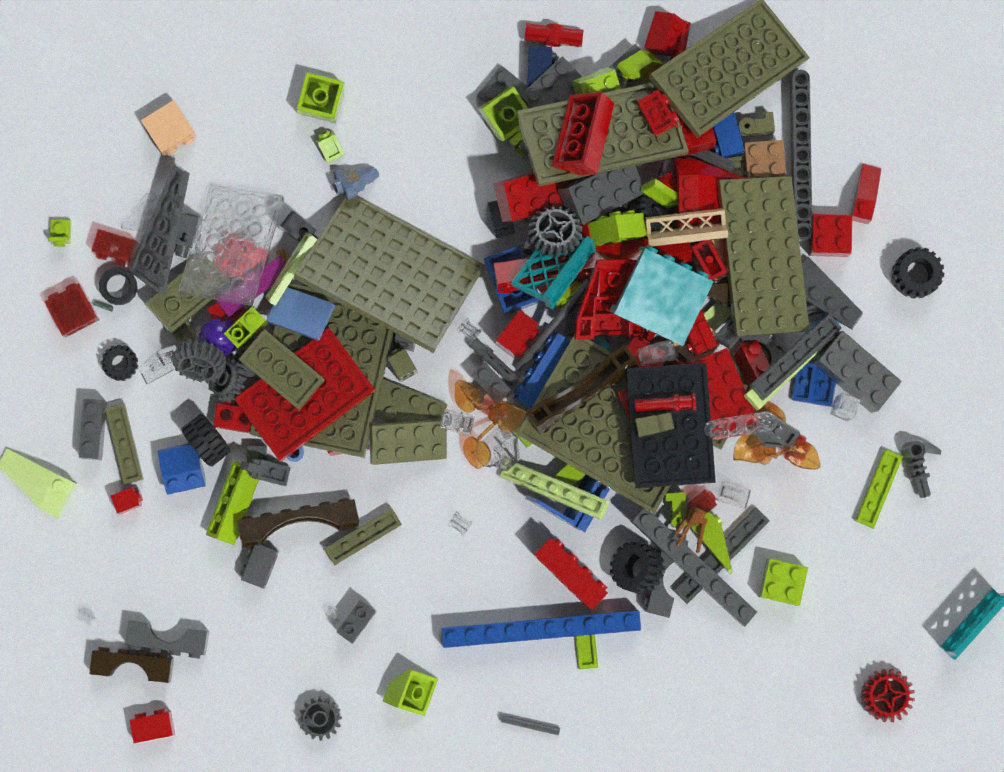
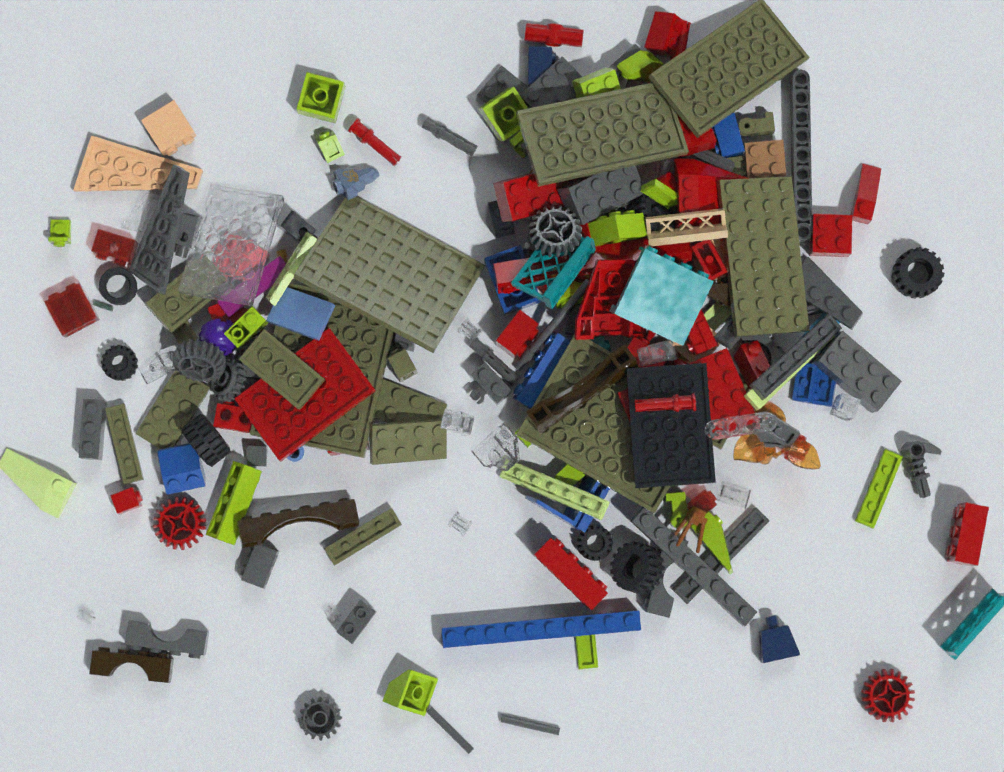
red brick [129,709,175,744] -> none
dark grey hinge [240,459,291,486] -> none
clear orange plant [455,380,526,469] -> none
red slope [552,92,615,175] -> none
olive leg [634,413,675,438] -> none
red bracket [637,90,680,137] -> none
lime brick [759,558,808,606] -> none
none -> light nougat wing [73,136,203,192]
none -> olive plate [135,371,211,449]
none -> red gear [153,497,207,550]
none -> red pin [348,118,402,166]
none -> dark grey pin [422,117,478,157]
none -> dark grey bar [427,707,474,754]
none -> black tyre [577,525,613,561]
none -> dark blue torso [759,615,800,663]
none -> red brick [945,502,989,566]

